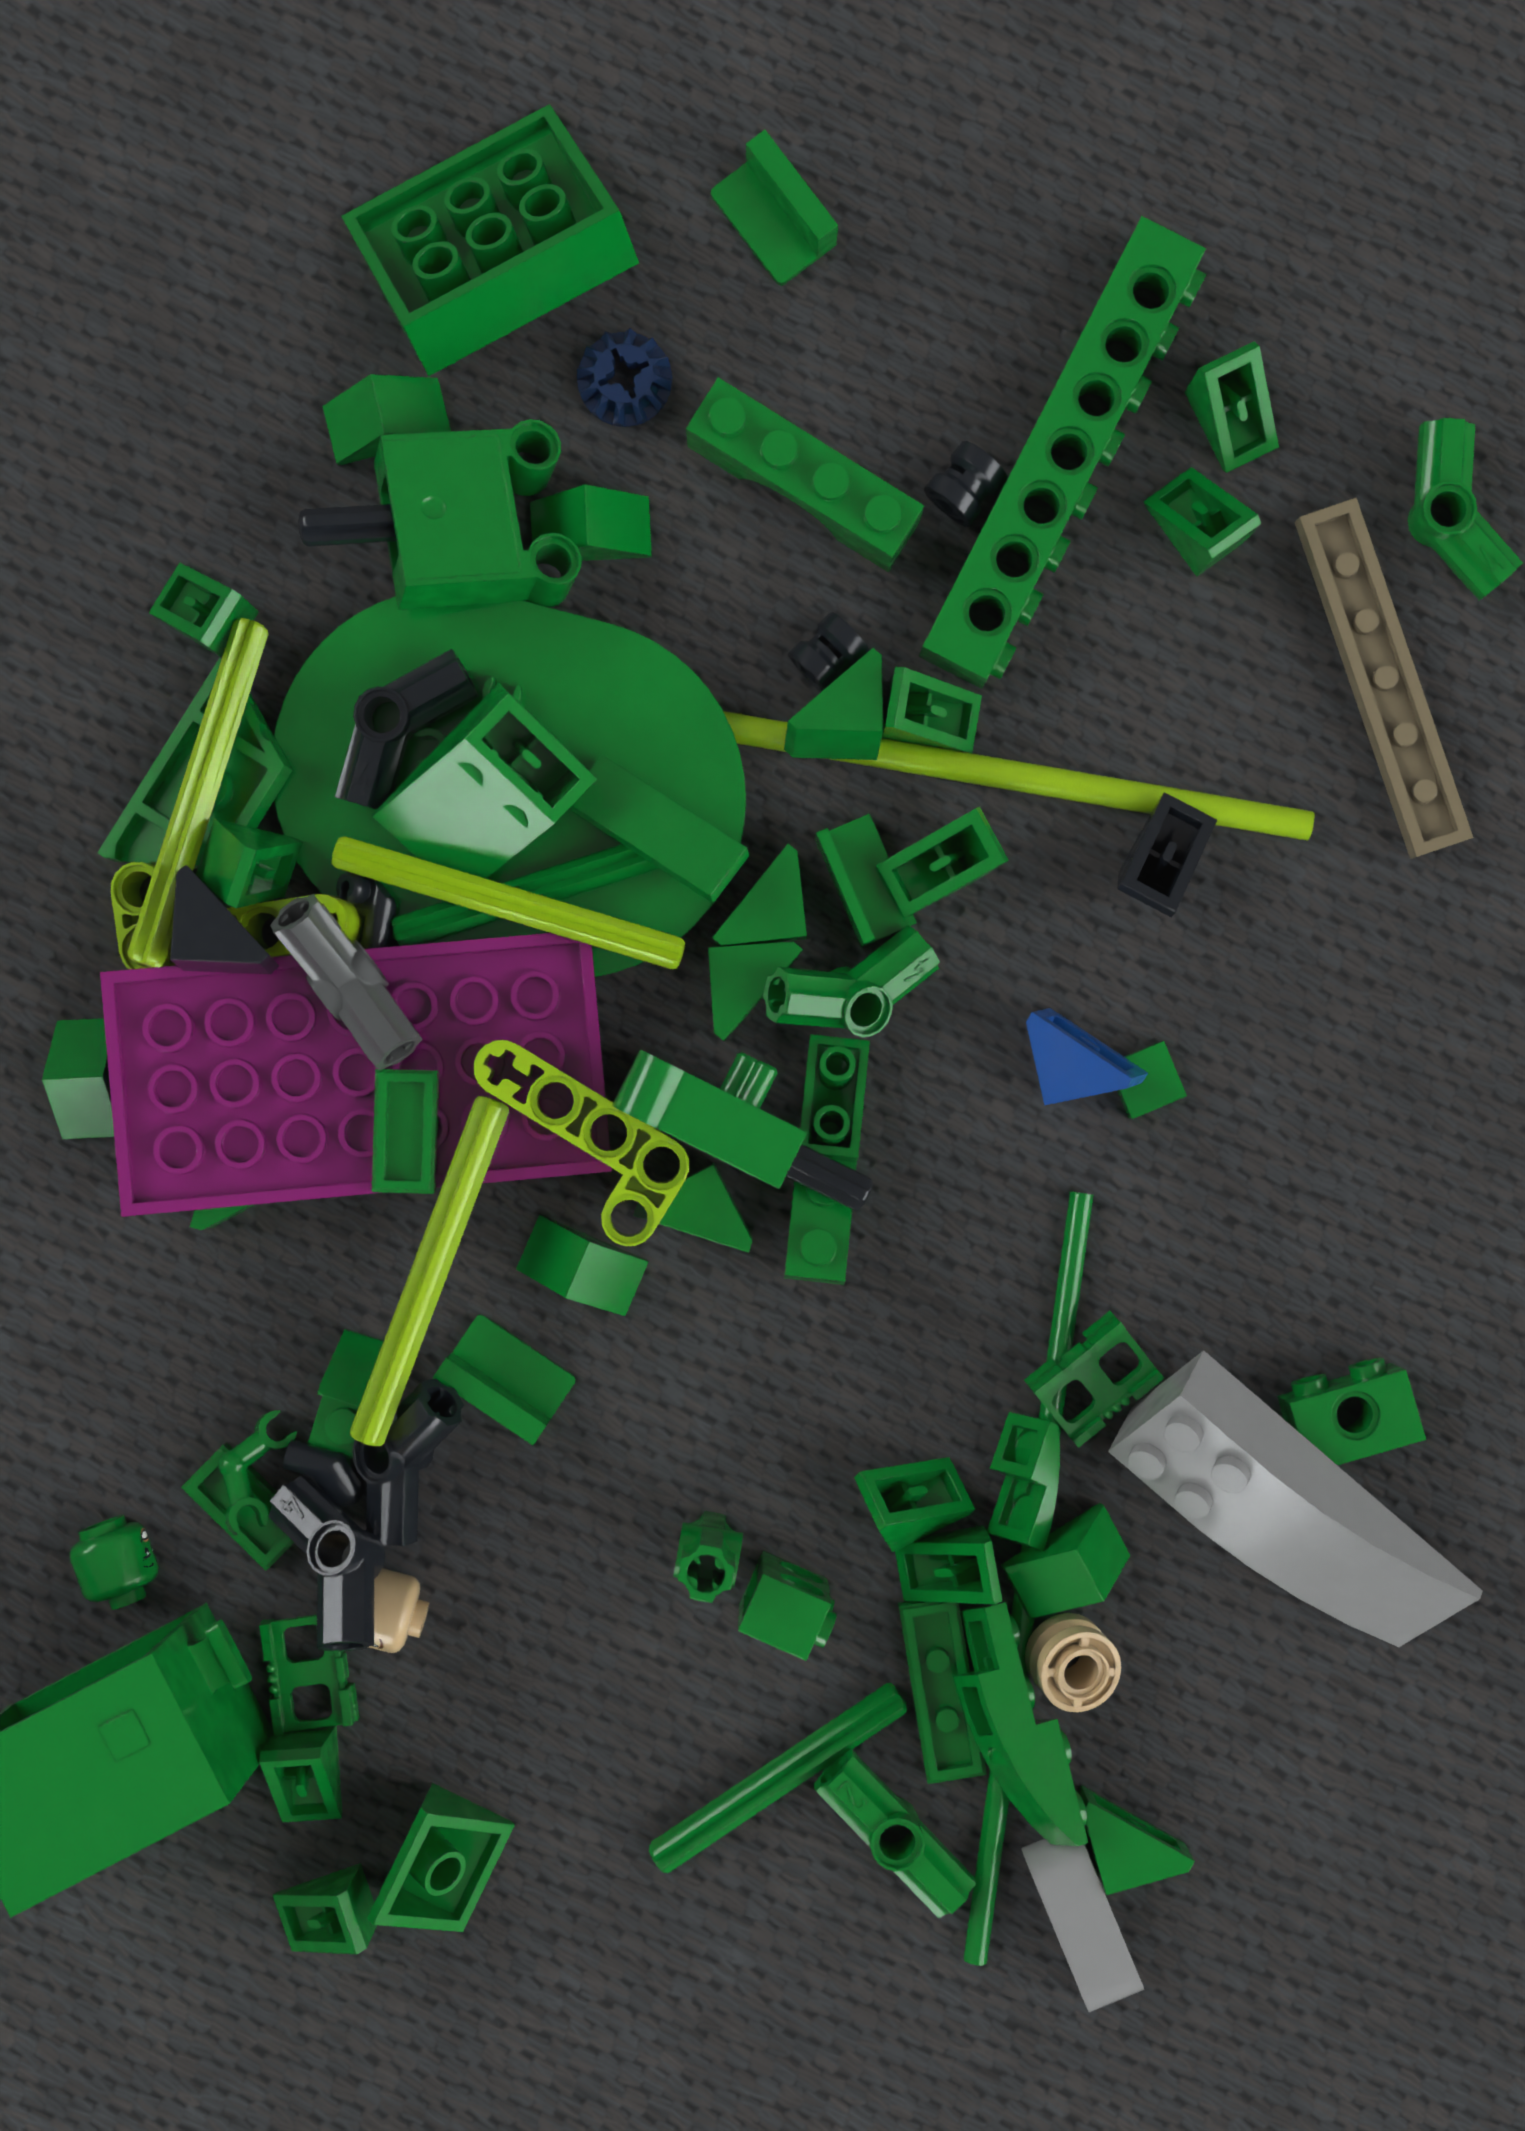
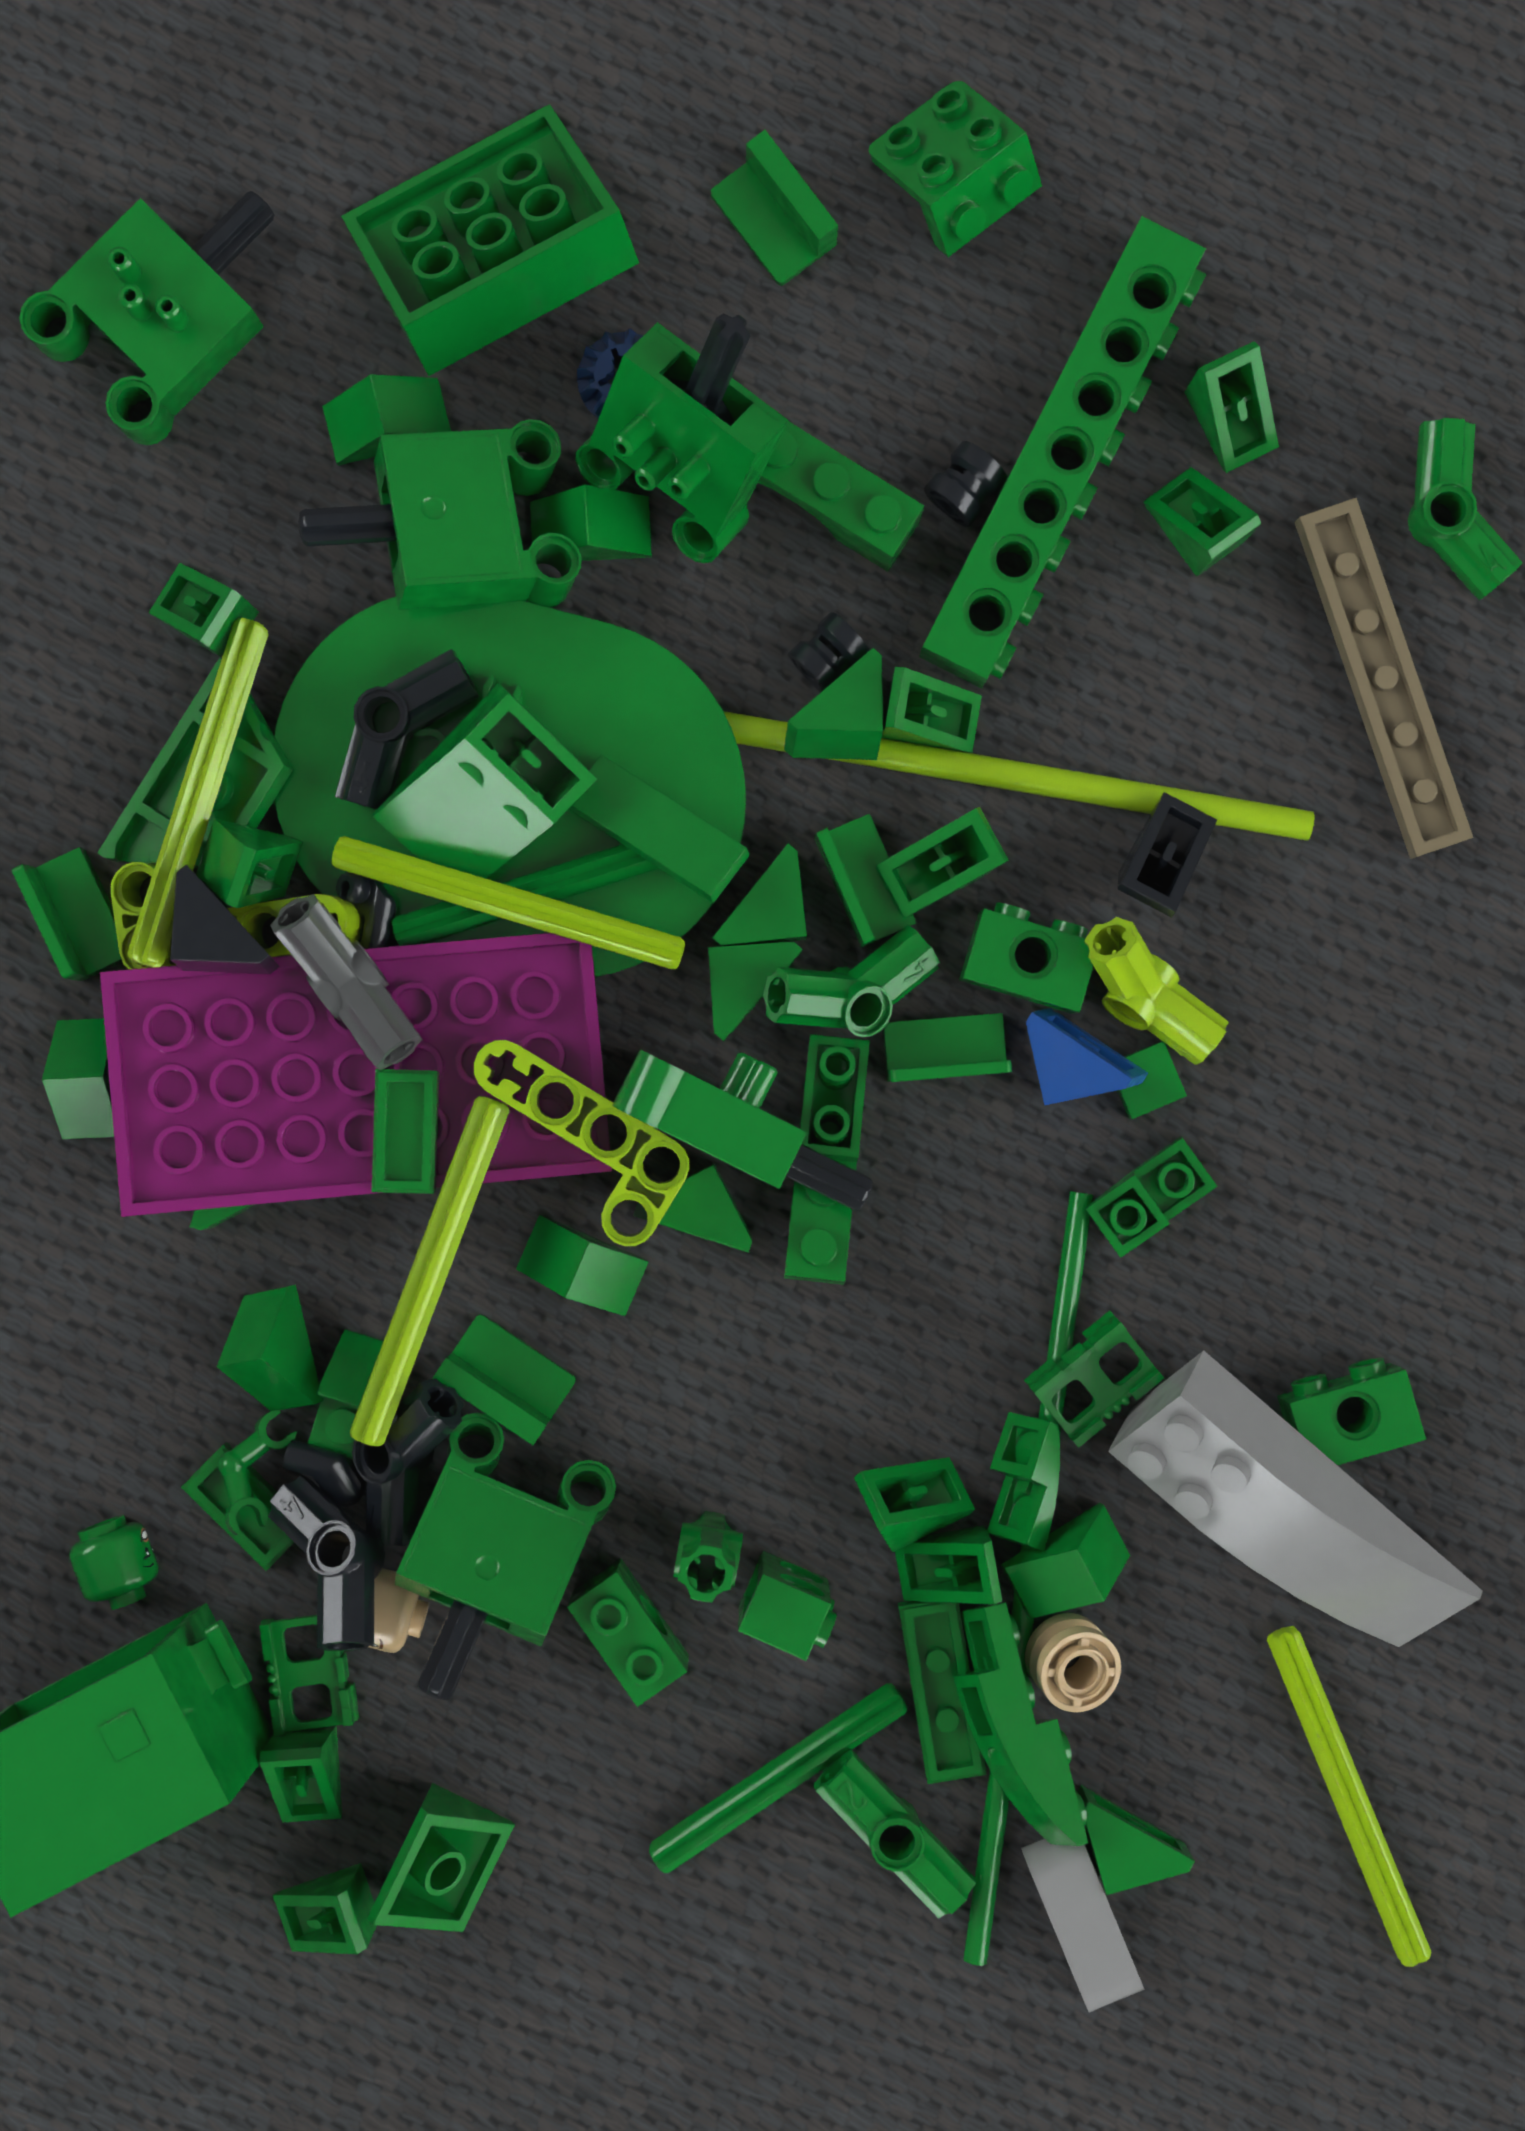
none -> green panel [11,847,122,981]
none -> green piece [19,191,275,445]
none -> green slope [216,1284,323,1411]
none -> green piece [395,1413,616,1700]
none -> green brick [567,1558,689,1707]
none -> green piece [575,313,788,564]
none -> green bracket [869,81,1042,257]
none -> green panel [883,1013,1012,1082]
none -> green brick [959,902,1093,1014]
none -> lime piece [1085,917,1229,1065]
none -> green slope [1085,1136,1218,1258]
none -> lime axle [1267,1626,1431,1967]

